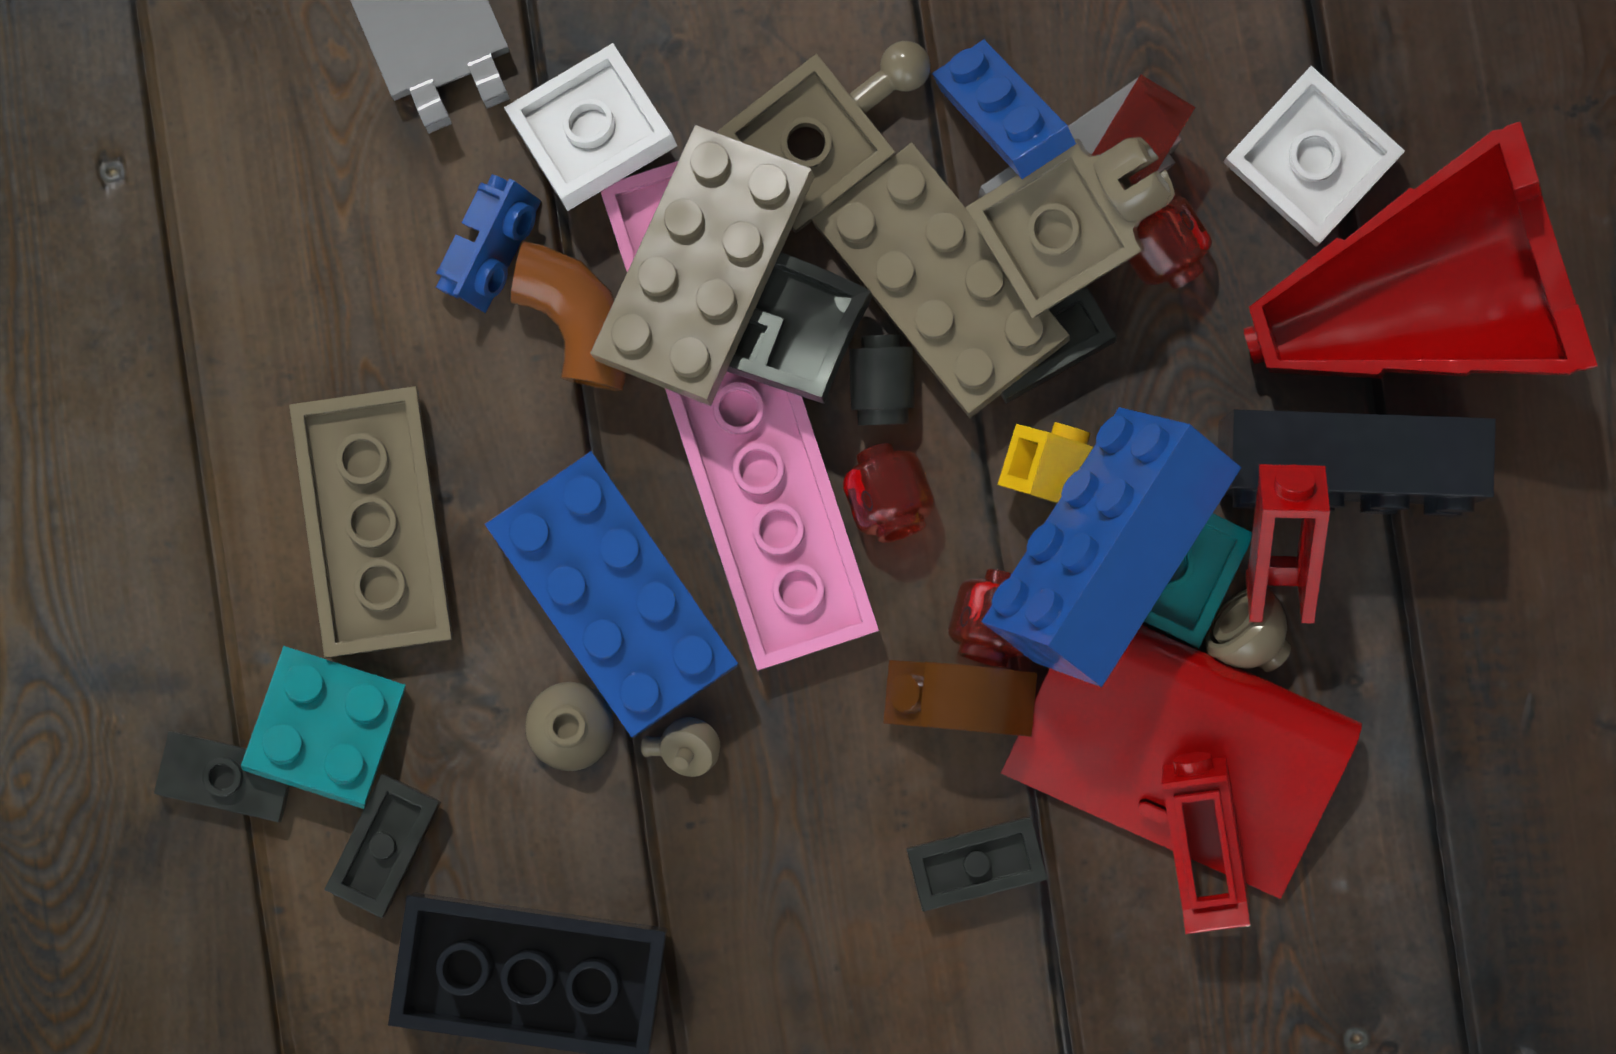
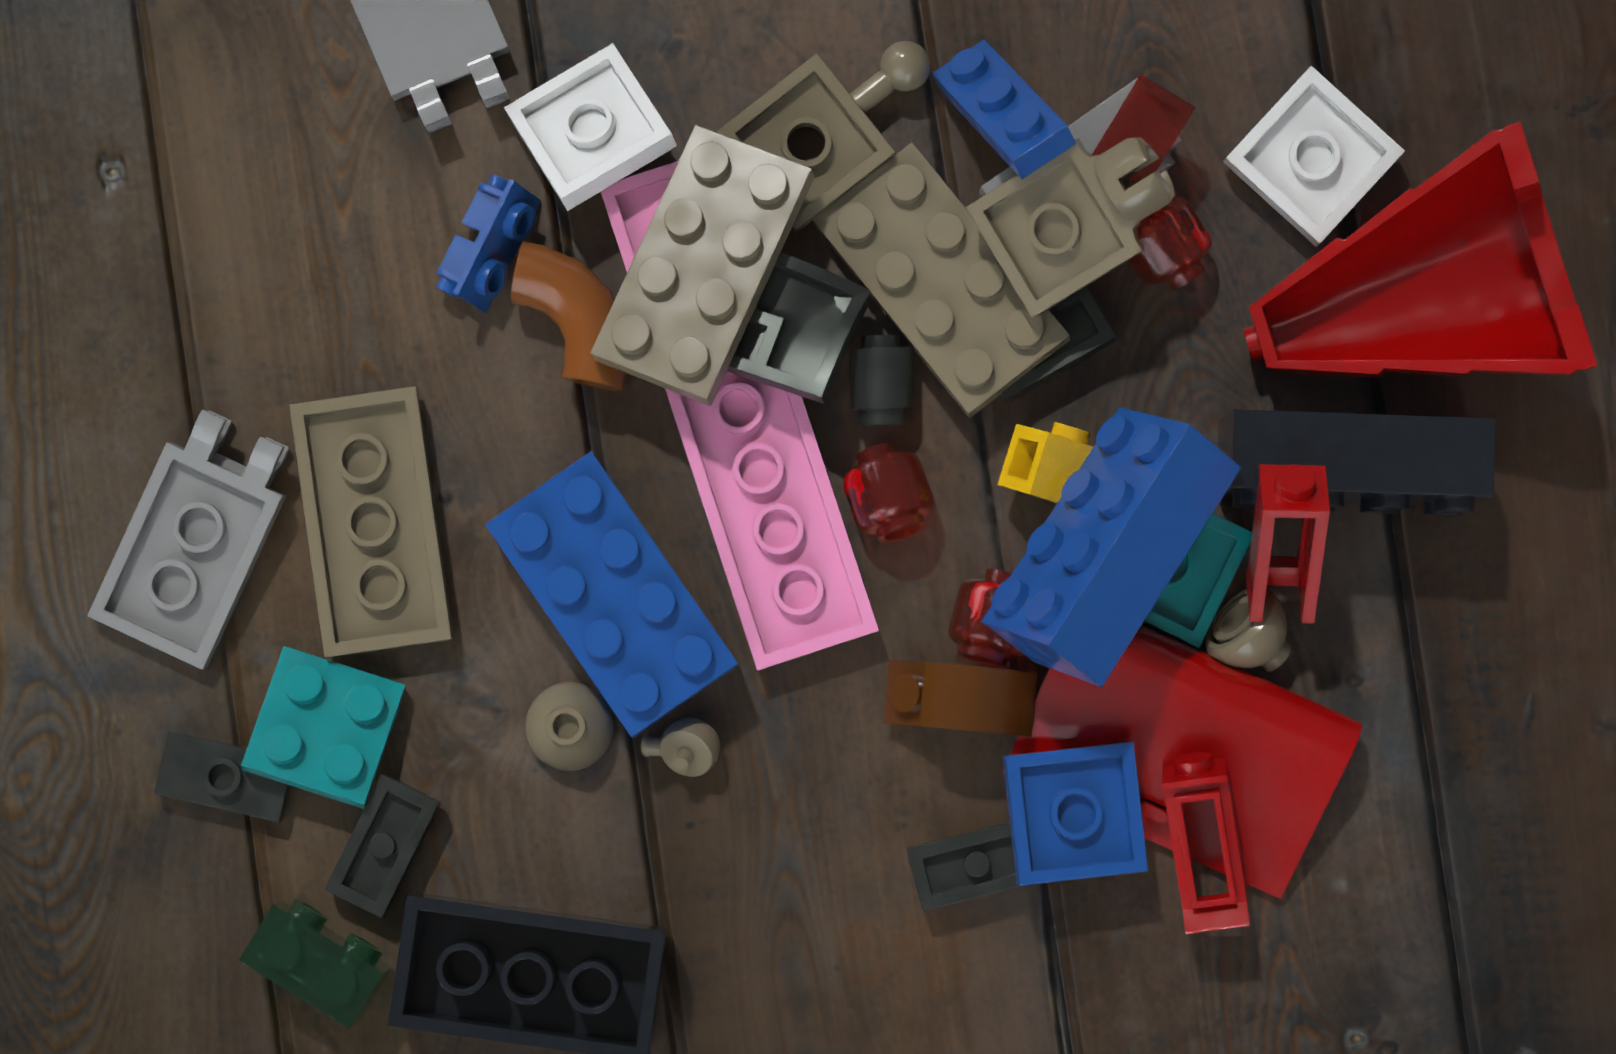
none -> light grey tile [87,409,290,670]
none -> clear green brick [239,899,392,1029]
none -> blue plate [1002,742,1148,886]

